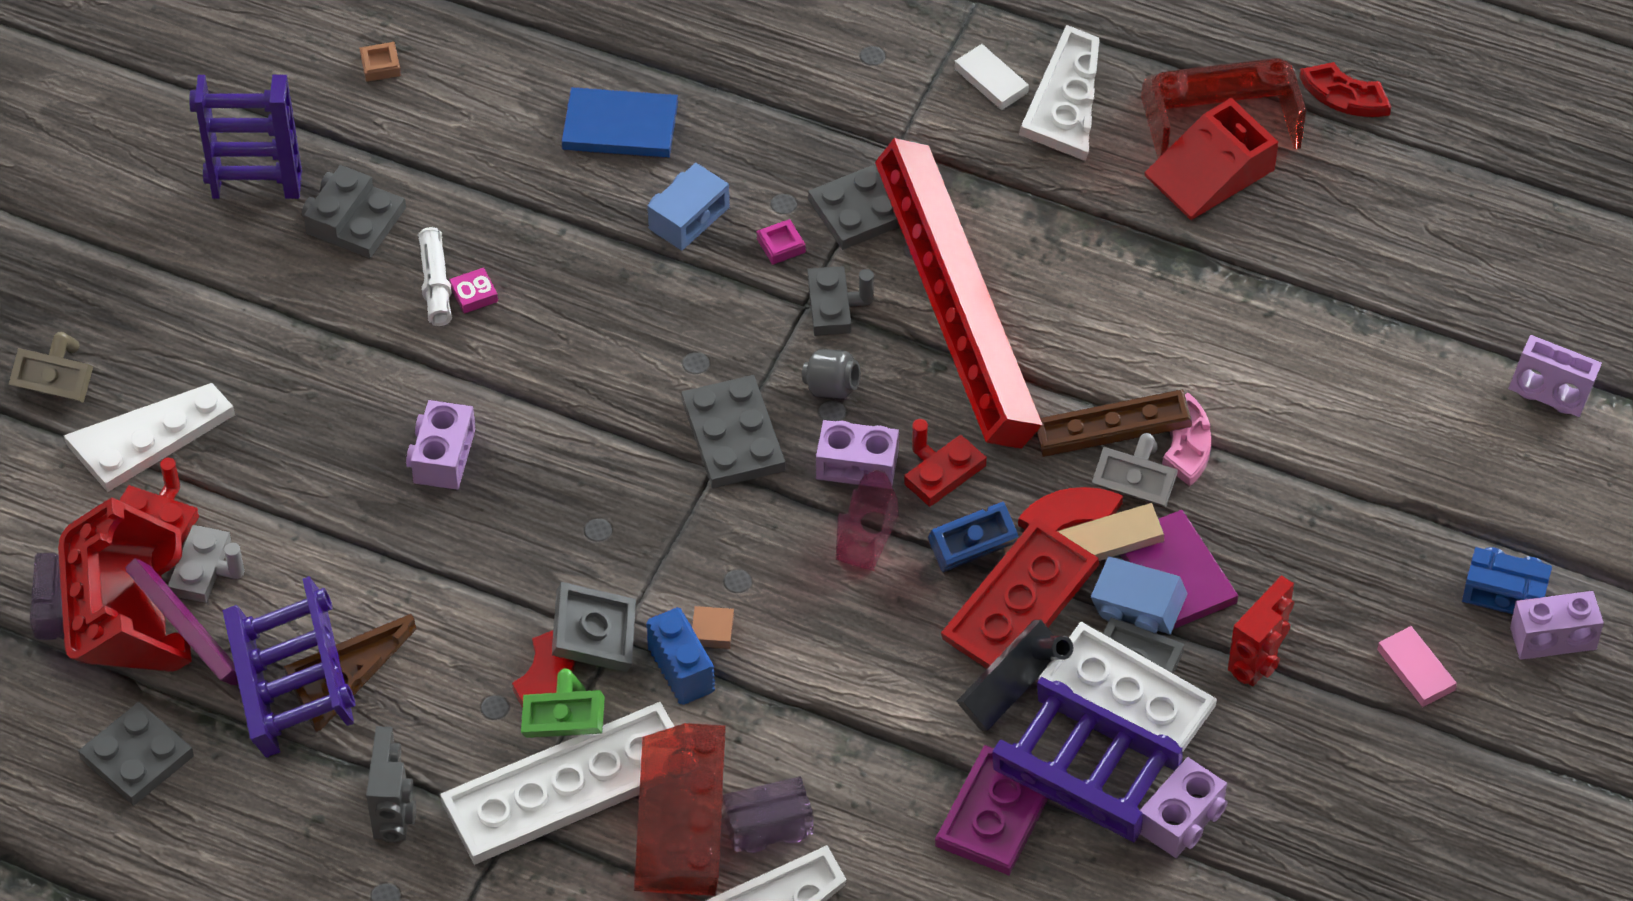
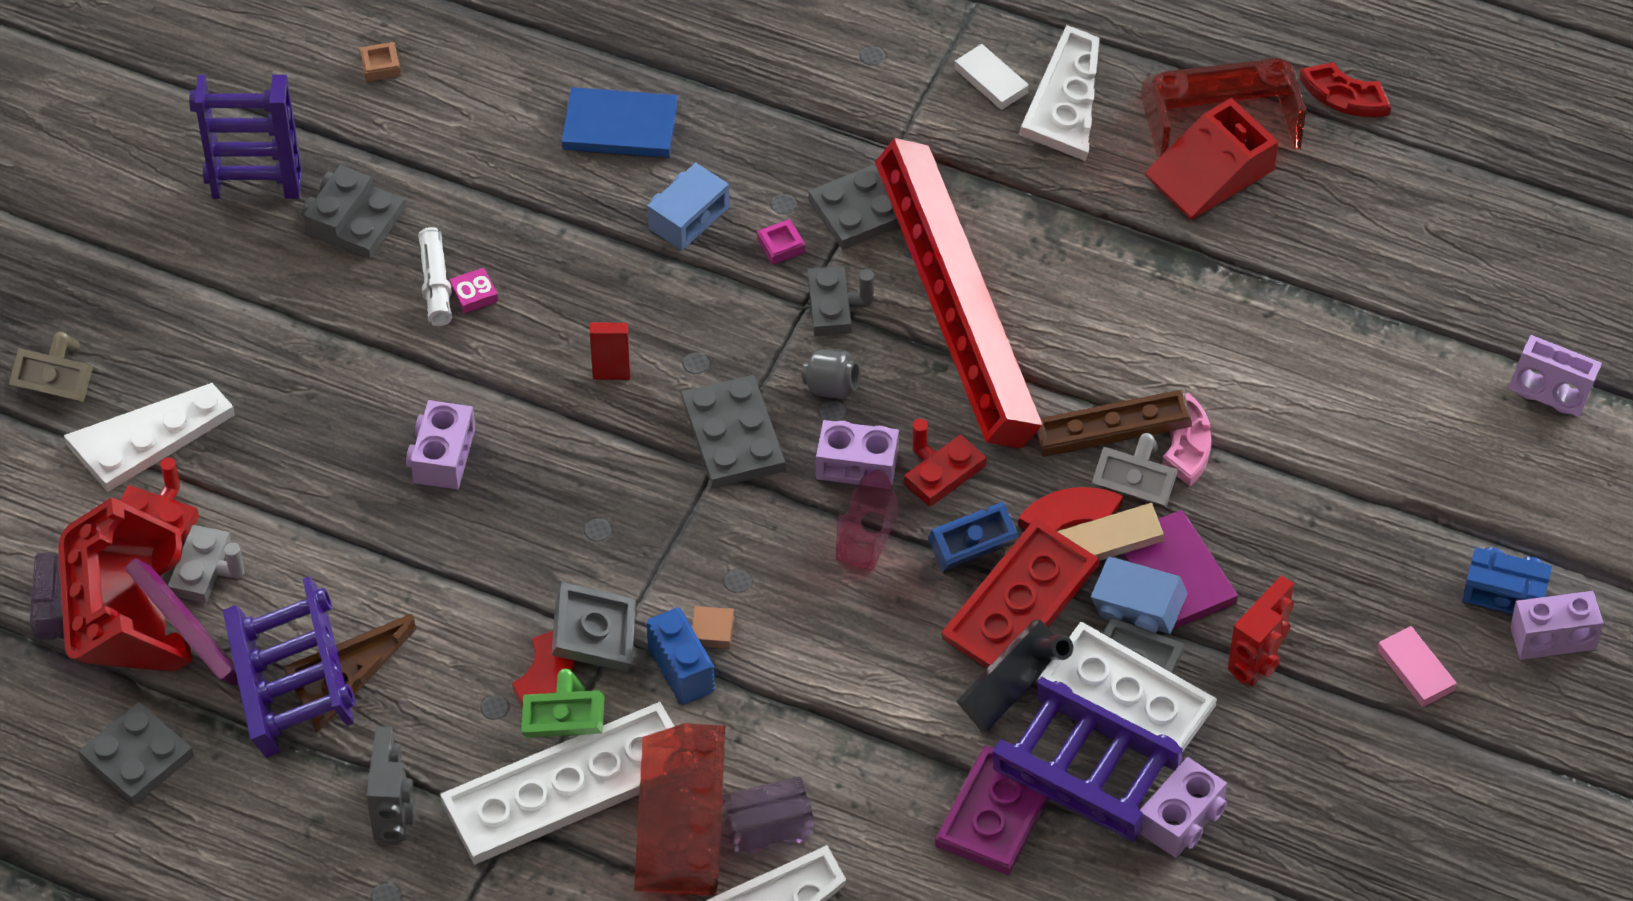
none -> red tile [589,322,631,380]

